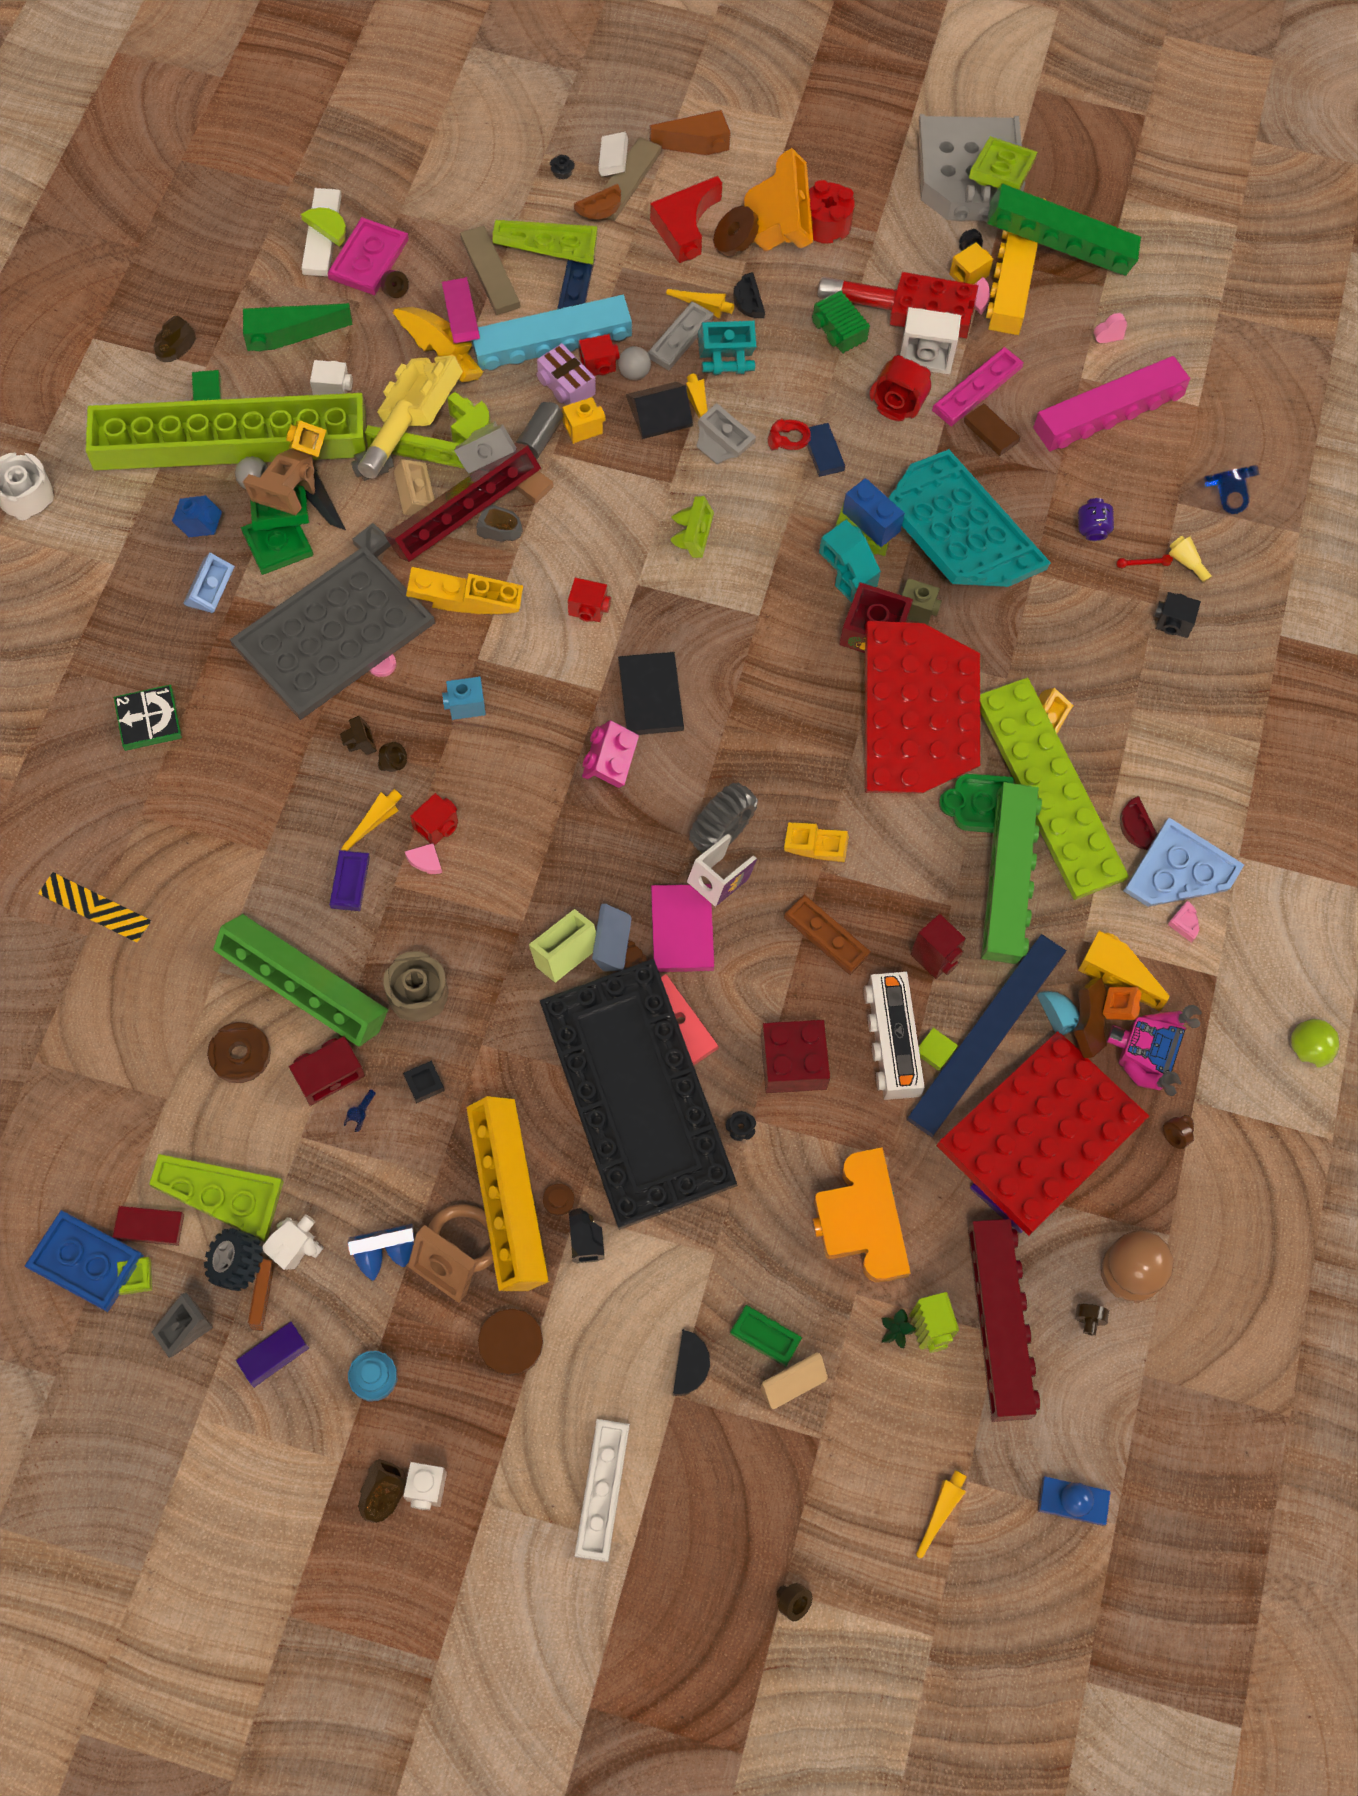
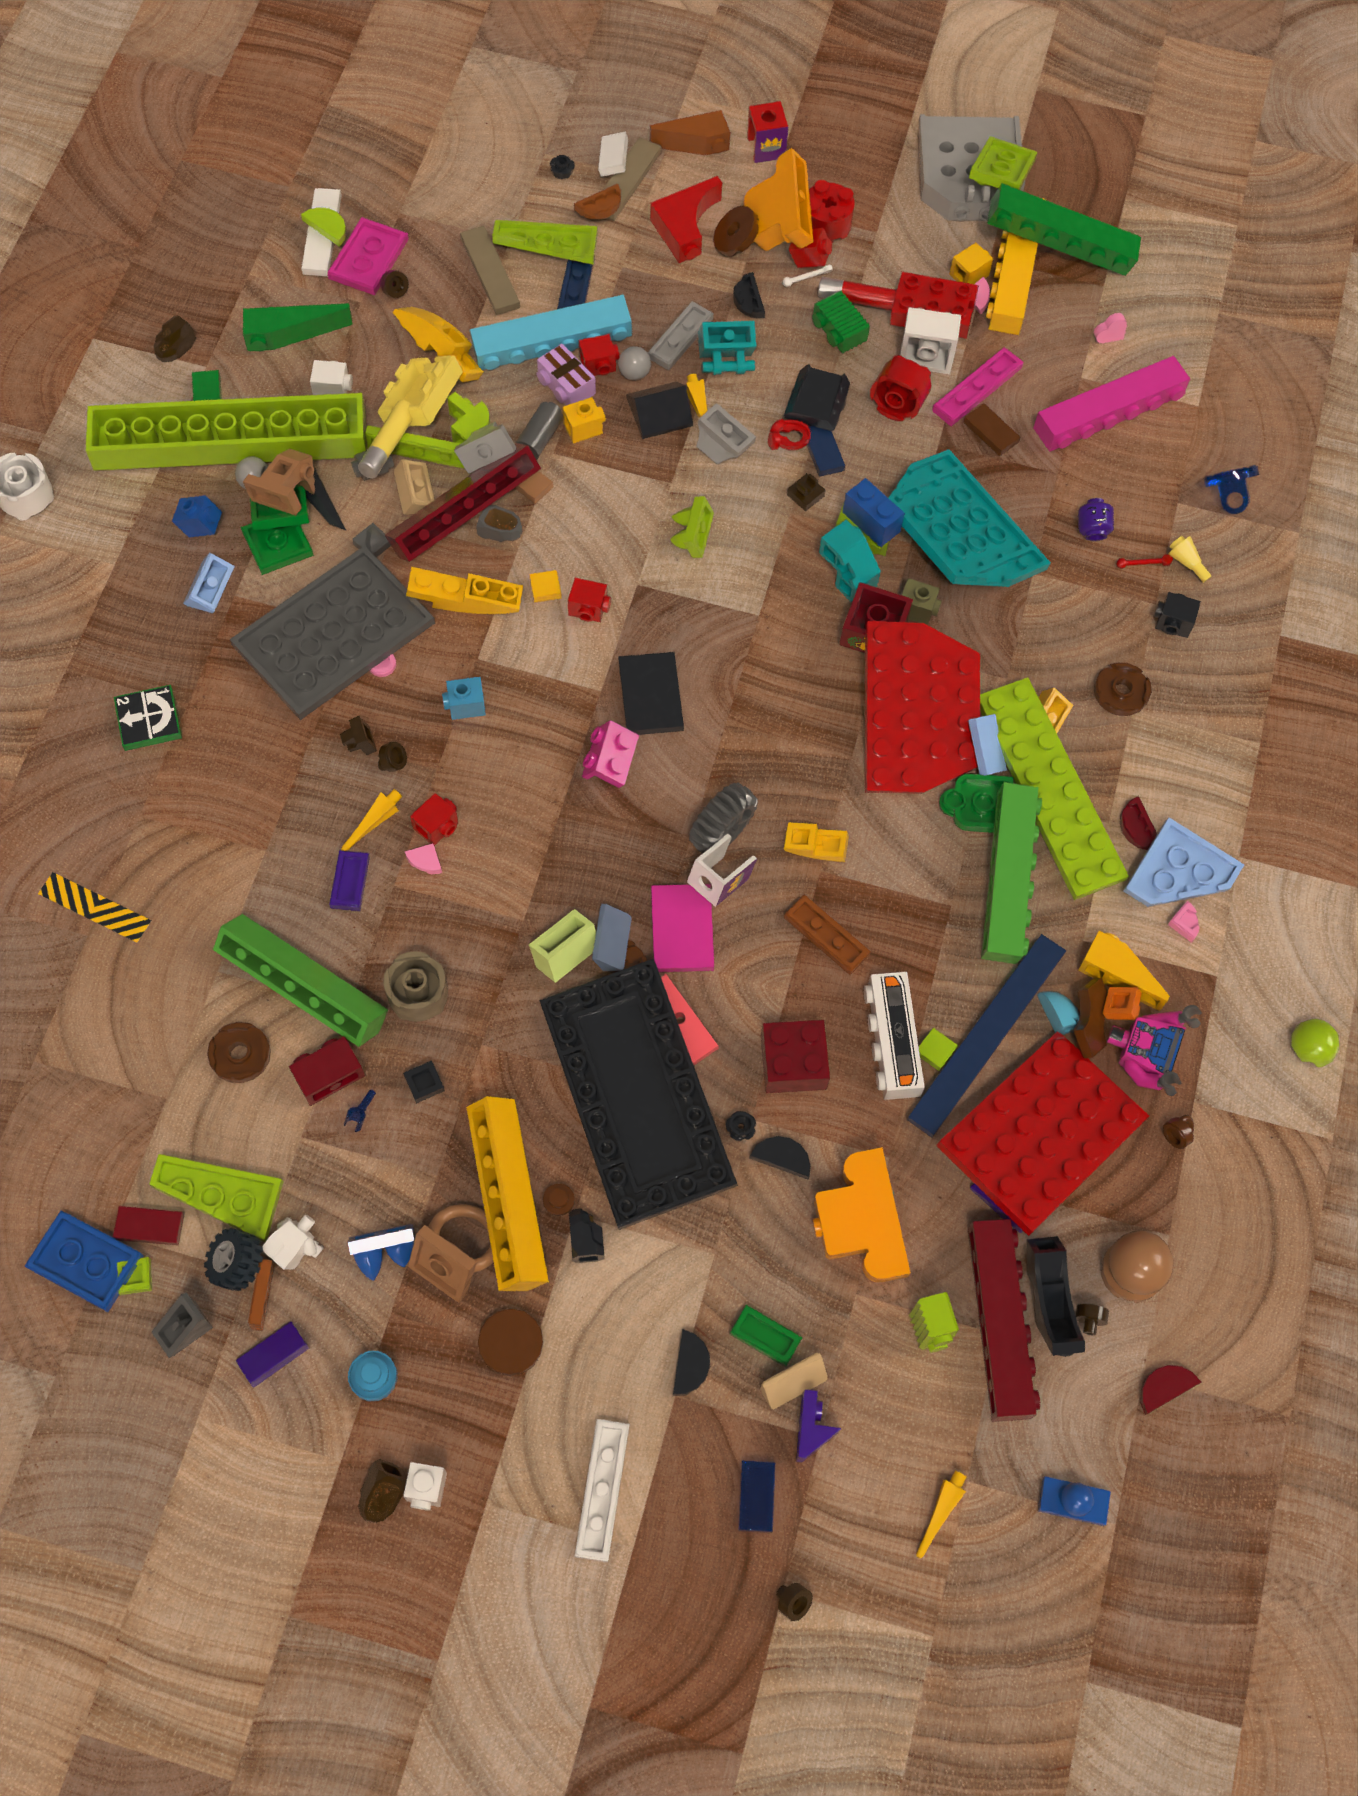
yellow brick [286,420,326,457] -> none
dark pink tile [442,277,480,343] -> none
yellow piece [666,289,734,319] -> none
dark green plant [882,1309,917,1349] -> none
dark red brick [910,914,966,979] -> none
black plate [959,229,983,251] -> none
none -> yellow tile [529,570,562,603]
none -> clear blue tile [738,1460,775,1533]
none -> piece [747,101,788,163]
none -> black tile [749,1136,811,1180]
none -> white hinge [782,265,833,287]
none -> black slope [784,364,851,431]
none -> dark brown tile [787,473,826,511]
none -> red brick [788,228,832,268]
none -> dark purple slope [796,1389,841,1462]
none -> light blue tile [968,714,1007,775]
none -> black arch [1027,1236,1085,1357]
none -> reddish brown tile [1094,663,1152,716]
none -> dark red tile [1140,1365,1201,1415]

